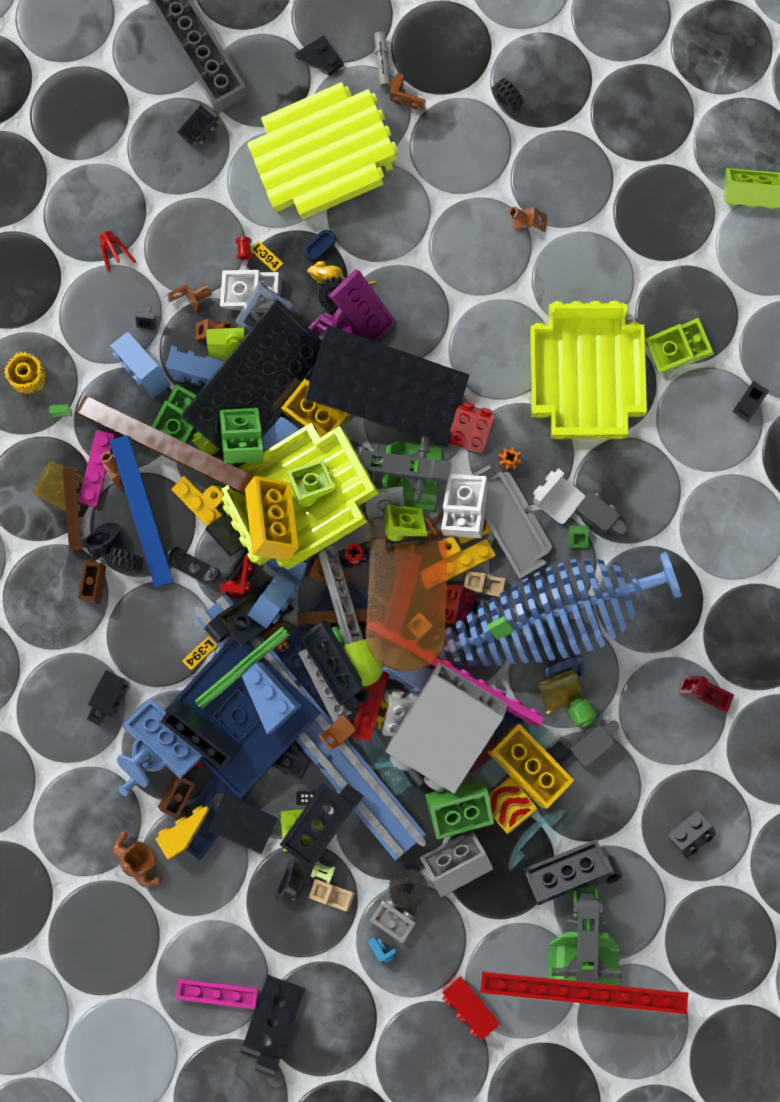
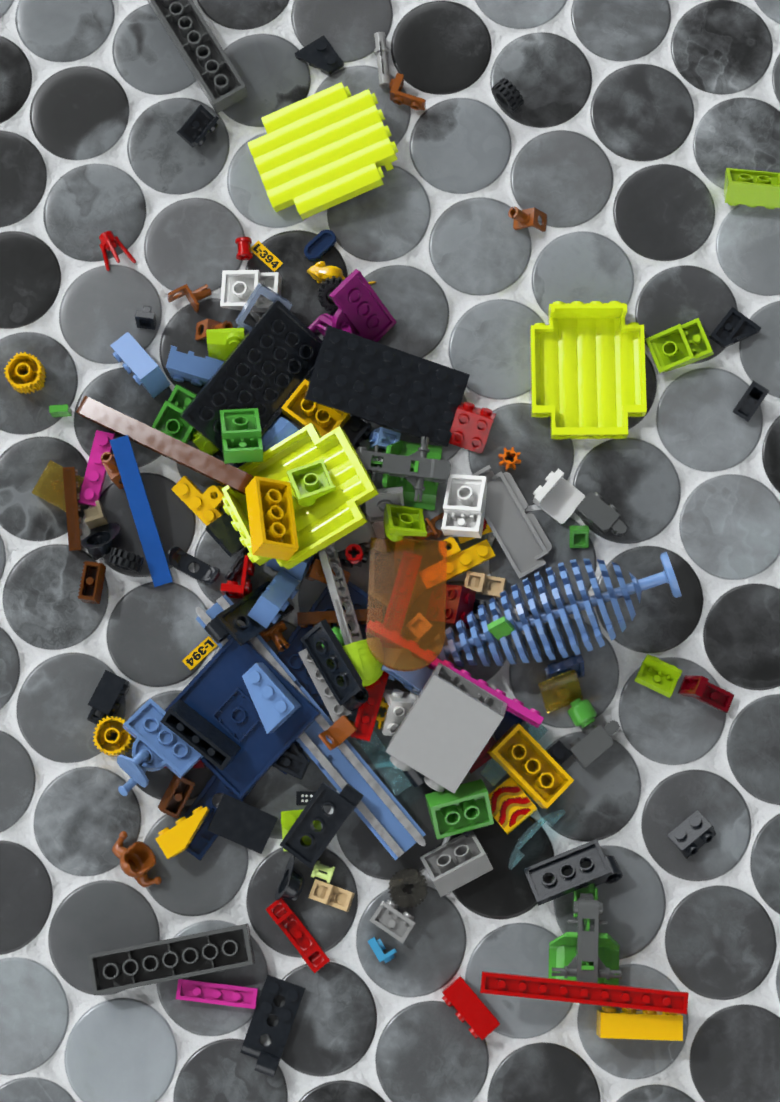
bright green axle [195,627,289,708] -> none
black hinge [386,536,425,548] -> none
none -> dark tan panel [84,500,108,529]
none -> dark grey brick [88,924,255,995]
none -> yellow brick [93,716,135,757]
none -> red slope [265,897,330,973]
none -> black bracket [342,415,372,450]
none -> light blue bracket [369,427,401,450]
none -> yellow brick [596,1006,683,1041]
none -> lime bracket [634,654,683,698]
none -> black wing [709,307,761,348]

